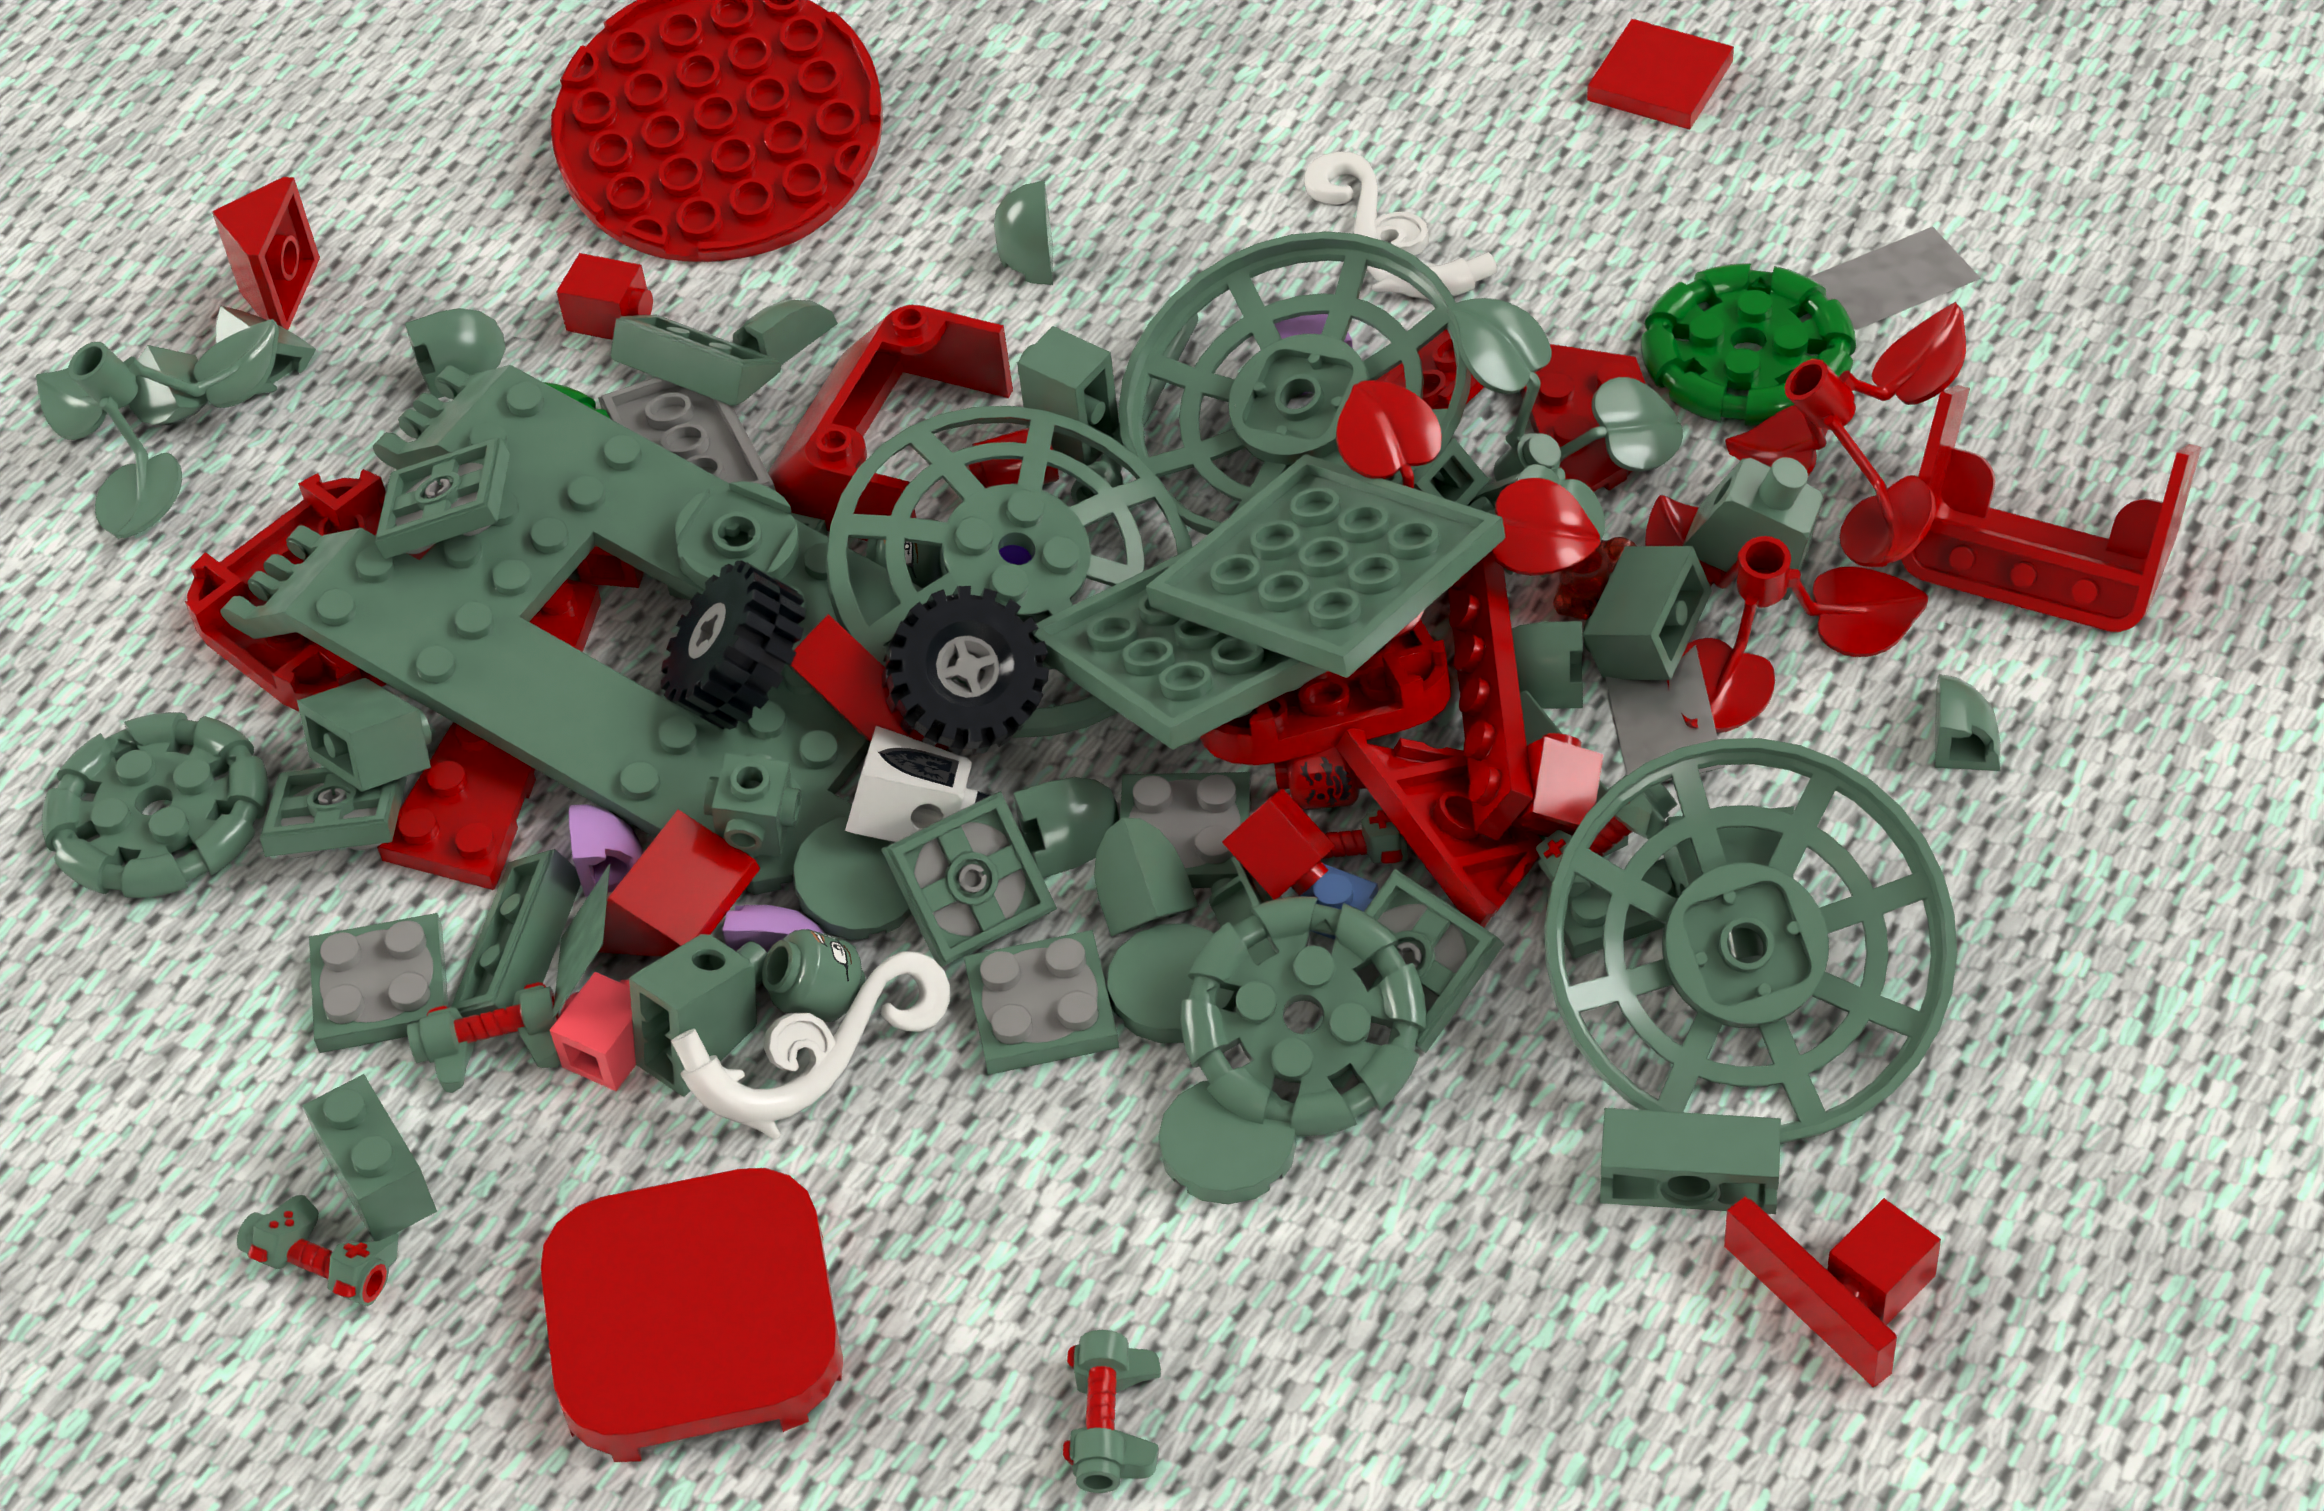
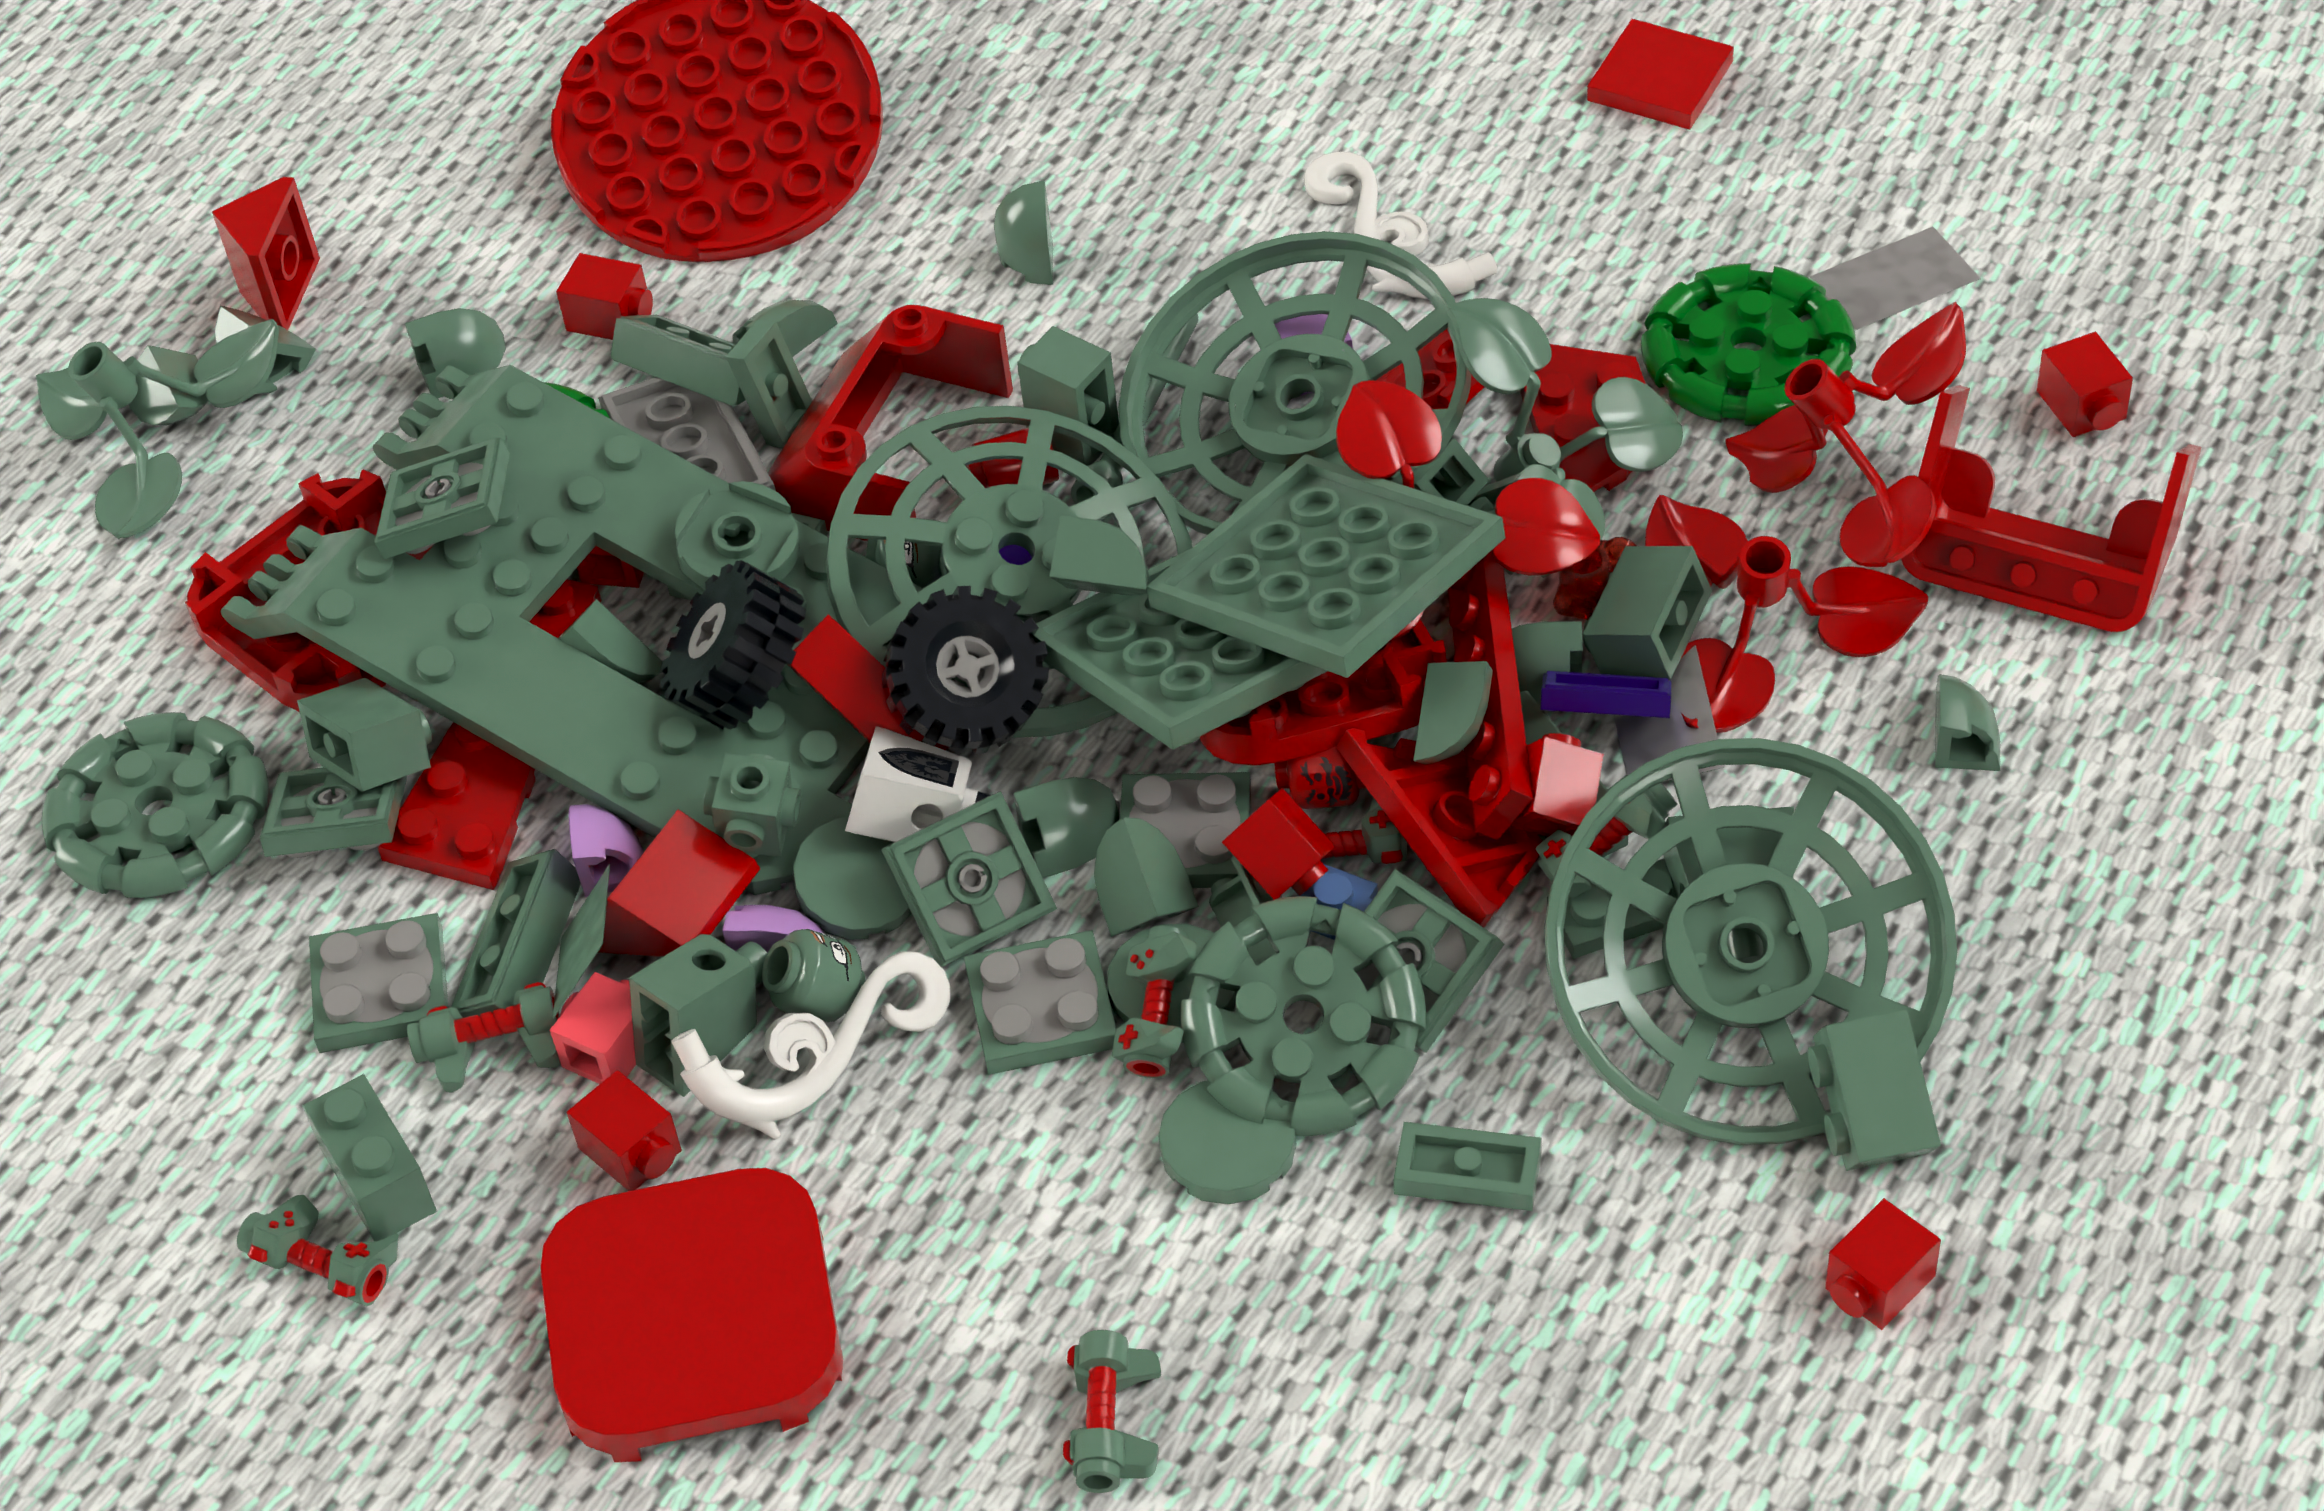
sand green piece [1600,1108,1781,1214] -> none
sand green torso [1682,457,1824,600] -> none
red tile [1724,1196,1897,1388] -> none
none -> sand green brick [558,599,663,684]
none -> red brick [566,1070,682,1191]
none -> sand green plate [726,319,812,449]
none -> sand green brick [1049,515,1149,595]
none -> sand green piece [1112,925,1197,1078]
none -> sand green plate [1393,1122,1542,1211]
none -> sand green brick [1414,661,1493,765]
none -> dark purple tile [1540,671,1671,718]
none -> sand green brick [1808,1009,1941,1171]
none -> red brick [2037,331,2133,437]

